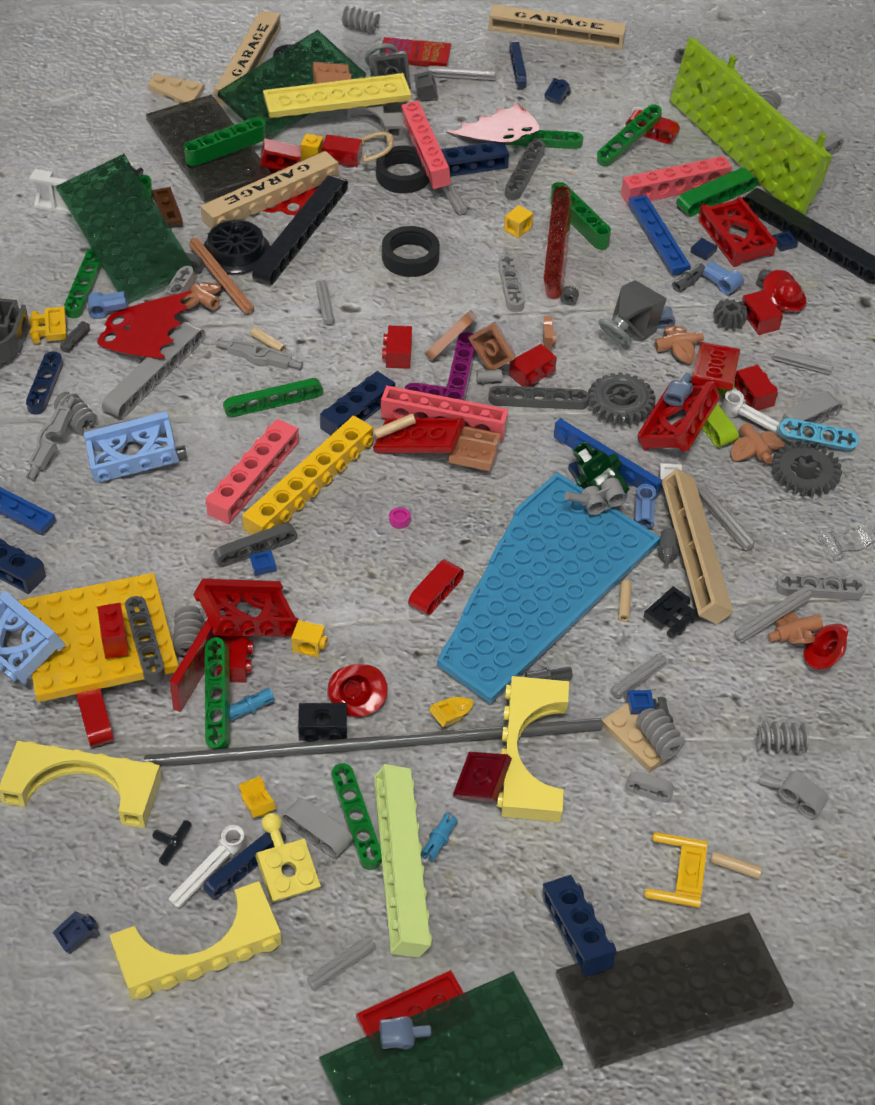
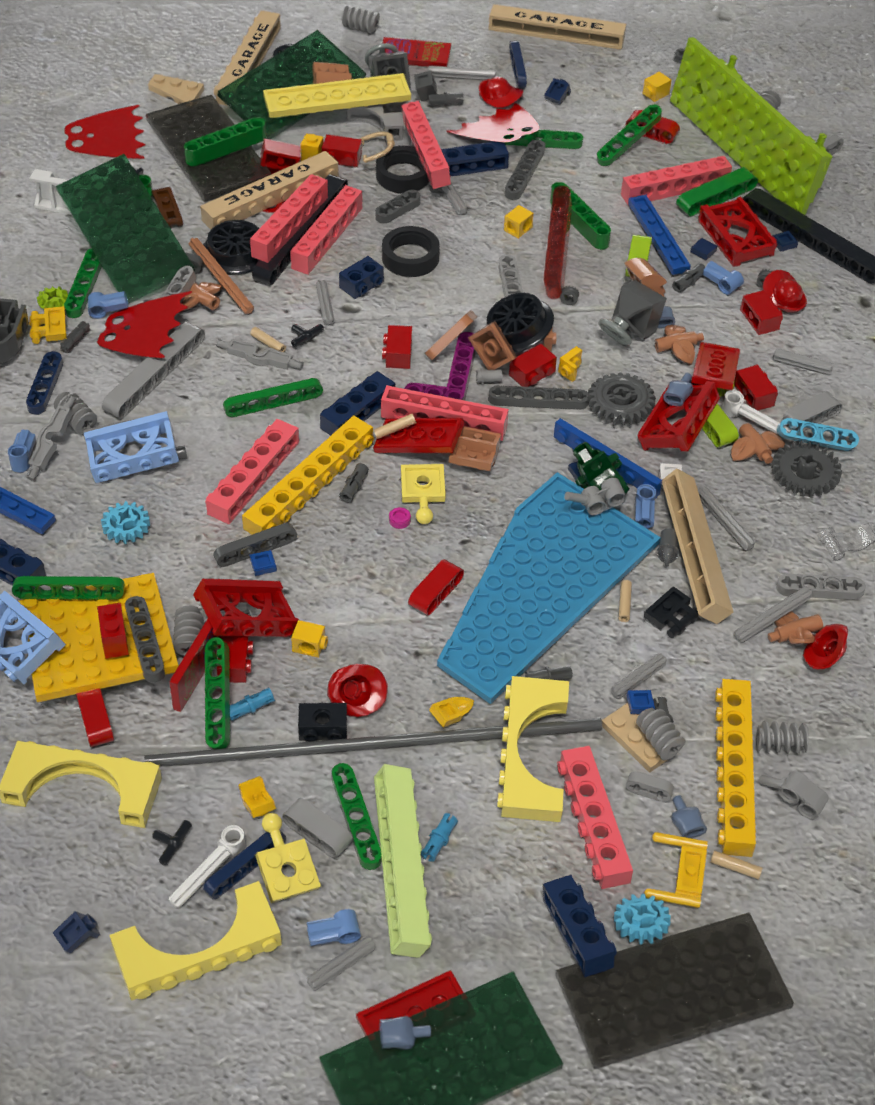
dark red tile [453,752,512,802] -> none
dark grey gear [713,298,747,331] -> none
none -> medium blue piece [8,430,36,472]
none -> green beam [12,576,125,600]
none -> lime gear [37,286,68,309]
none -> red piece [65,105,146,159]
none -> medium azure gear [101,501,150,544]
none -> coral brick [250,174,328,263]
none -> coral brick [290,185,362,275]
none -> black piece [291,324,324,347]
none -> medium blue piece [306,909,361,946]
none -> dark blue brick [339,256,384,299]
none -> dark grey pin [339,463,369,503]
none -> dark grey beam [375,190,421,224]
none -> light yellow plate [401,464,445,525]
none -> dark grey axle [428,92,464,106]
none -> red hat [479,77,523,108]
none -> black piece [486,293,554,353]
none -> coral brick [557,746,633,889]
none -> yellow bracket [558,346,582,382]
none -> medium azure gear [614,894,671,944]
none -> nougat brick [624,258,667,296]
none -> lime beam [625,234,652,277]
none -> yellow brick [643,72,672,102]
none -> sand blue piece [671,795,707,838]
none -> yellow brick [715,679,756,857]

